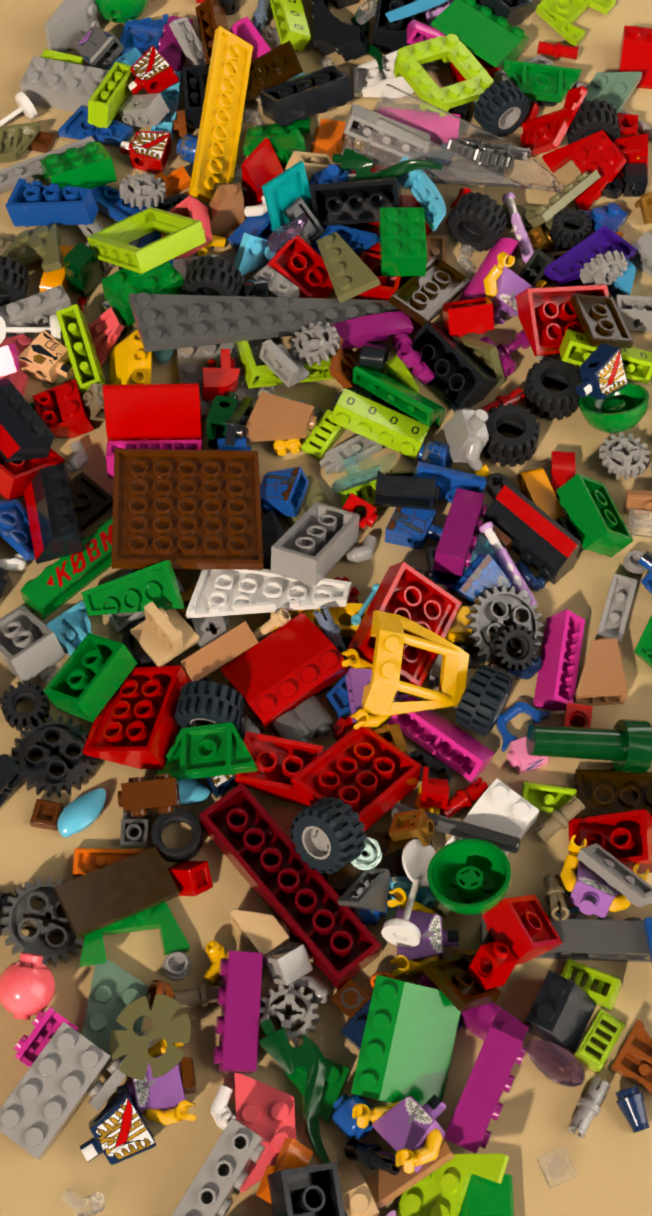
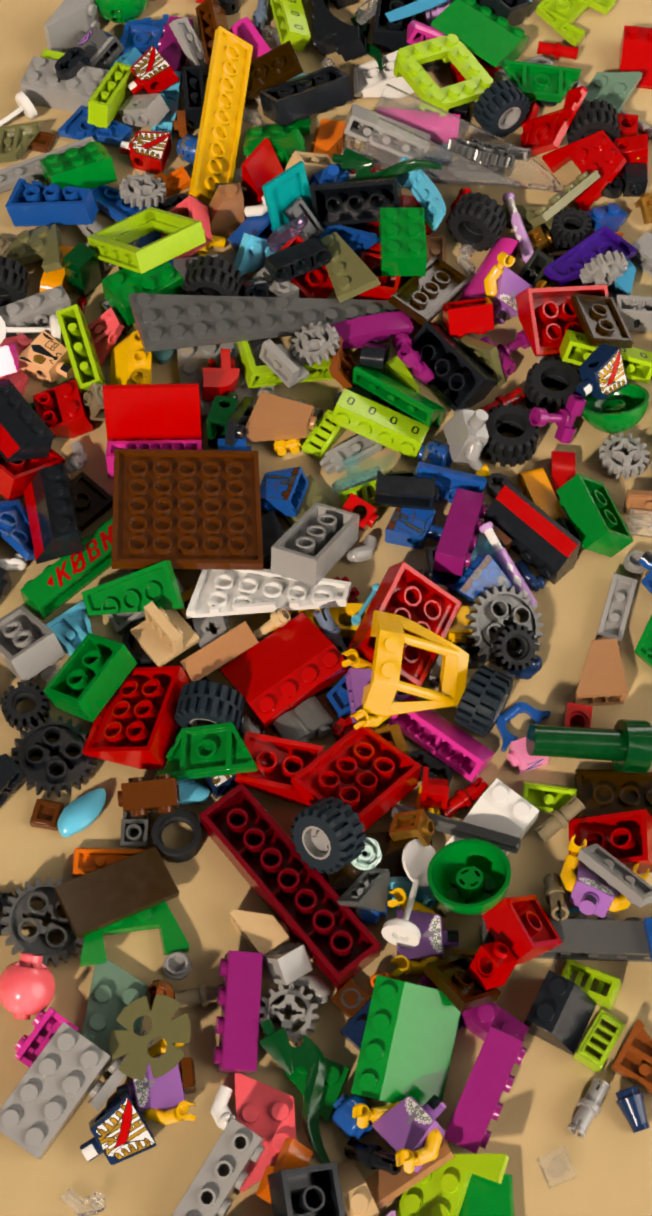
red panel [168,861,213,896] -> none
yellow arm [203,940,226,985] -> none
arm [526,1040,585,1087] -> none
dark pink brick [533,609,585,711] -> none
none -> black beam [55,47,86,80]
none -> black beam [264,237,332,283]
none -> magenta bar [529,394,587,444]

